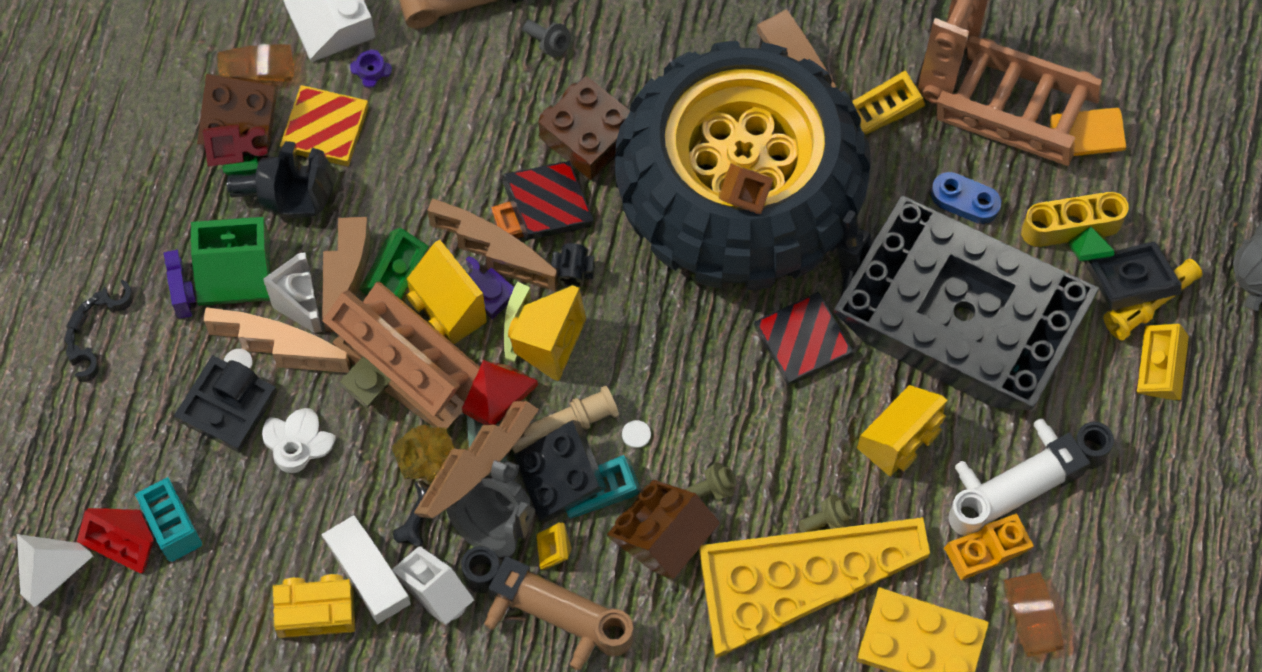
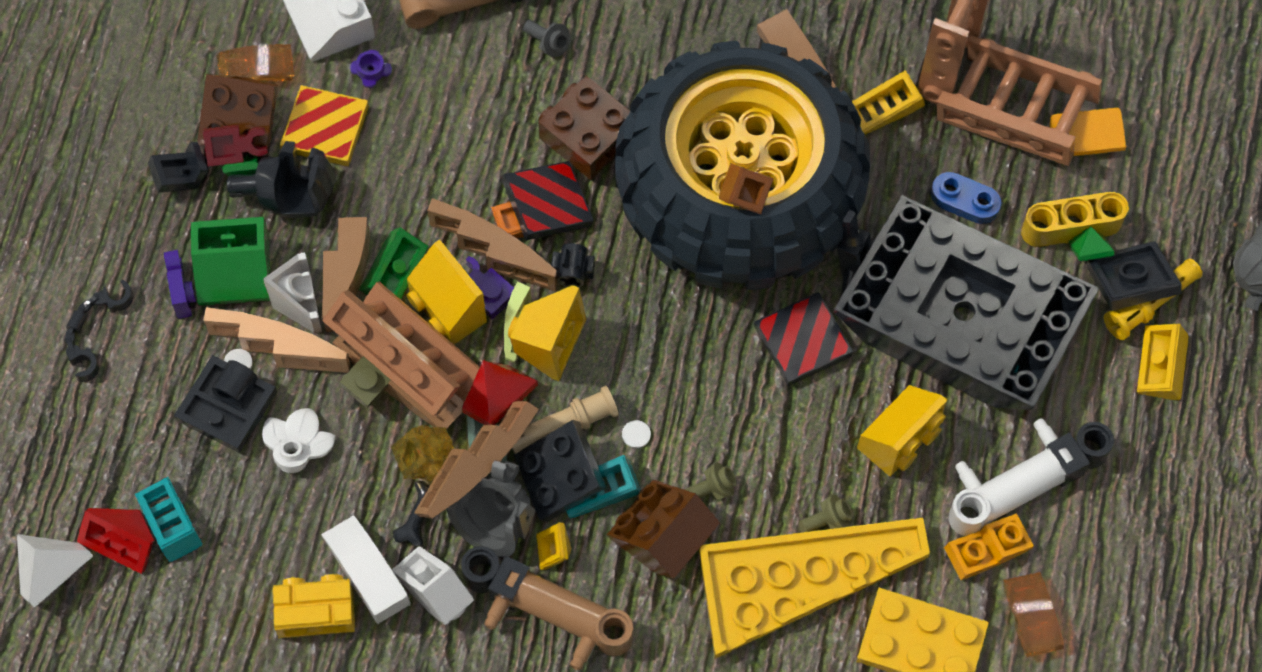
none -> black bracket [148,142,208,193]

